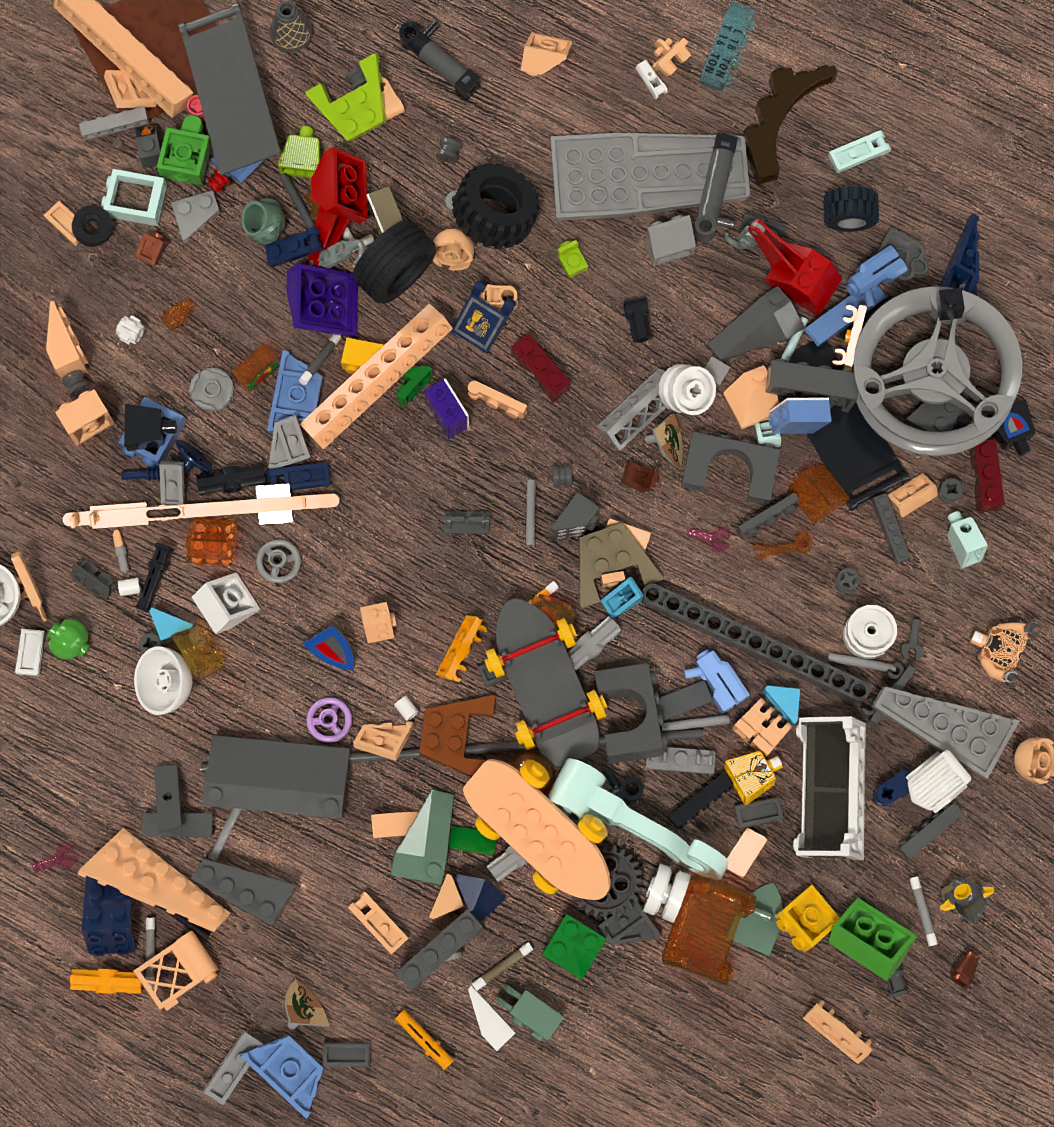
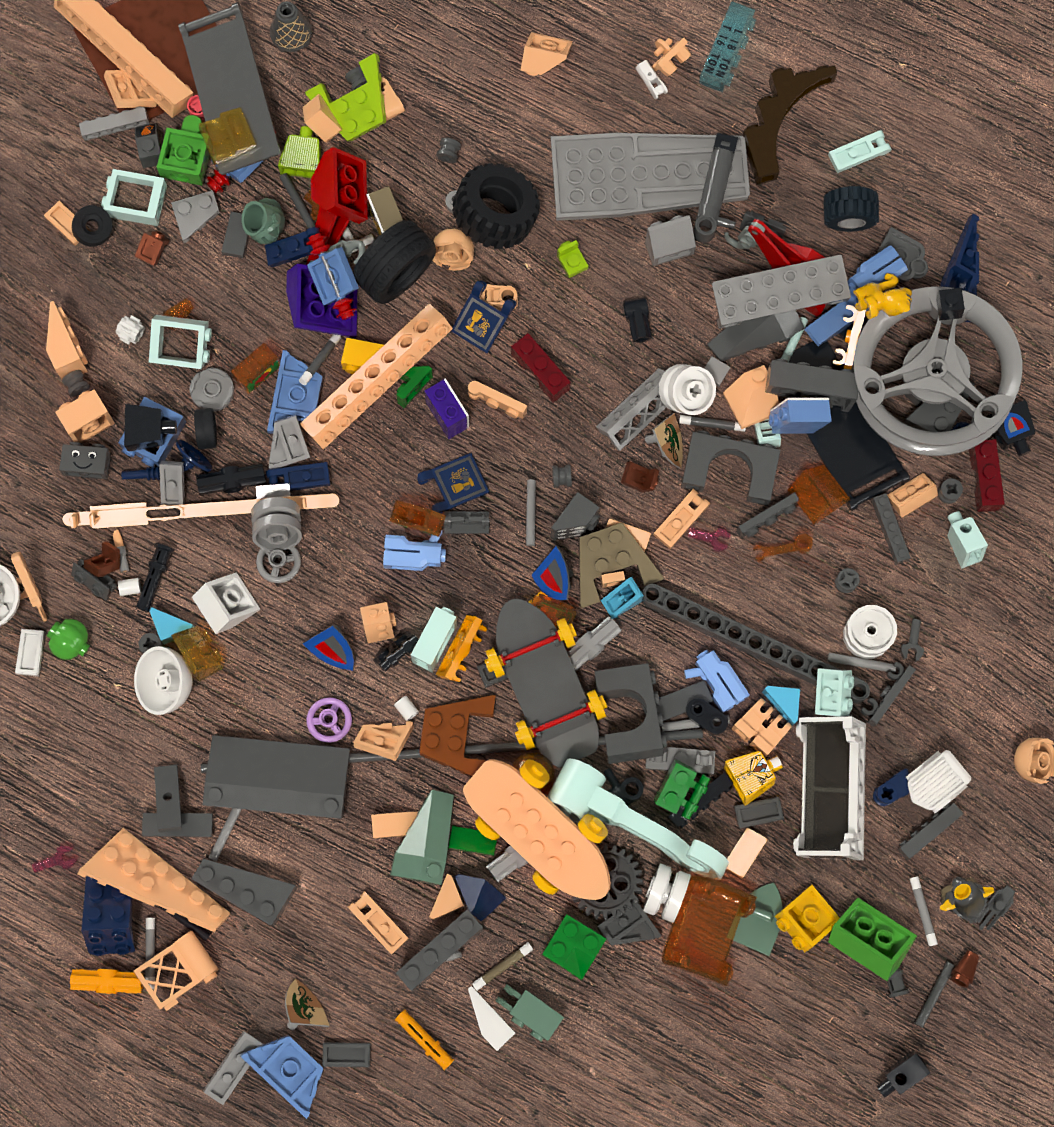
clear orange slope [186,517,238,567] -> none
piece [399,21,481,101] -> none
light nougat plate [803,1001,872,1064] -> none
light grey wing [871,687,1020,779] -> none
torso [970,621,1042,688] -> none
none -> dark grey brick [59,442,111,480]
none -> copper bracket [84,541,120,577]
none -> light aqua window [149,315,212,369]
none -> black tyre [194,408,217,449]
none -> clear yellow slope [199,107,256,165]
none -> dark grey tile [221,212,249,259]
none -> light grey wheel [251,497,302,551]
none -> light nougat slope [303,94,343,143]
none -> medium blue plate [306,233,359,321]
none -> black plate [373,631,419,672]
none -> light blue piece [383,528,446,571]
none -> clear orange brick [389,500,446,537]
none -> light aqua window [411,607,457,673]
none -> dark blue flag [417,453,489,516]
none -> shield [531,546,573,600]
none -> light nougat plate [653,489,711,549]
none -> green brick [654,759,711,820]
none -> dark grey bar [679,415,746,432]
none -> black plate [685,698,728,735]
none -> light grey bracket [712,255,851,329]
none -> light aqua bracket [815,668,854,717]
none -> yellow animal [853,273,912,320]
none -> black torso [876,1049,930,1098]
none -> dark grey bar [914,962,955,1028]
none -> dark grey piece [978,885,1015,930]

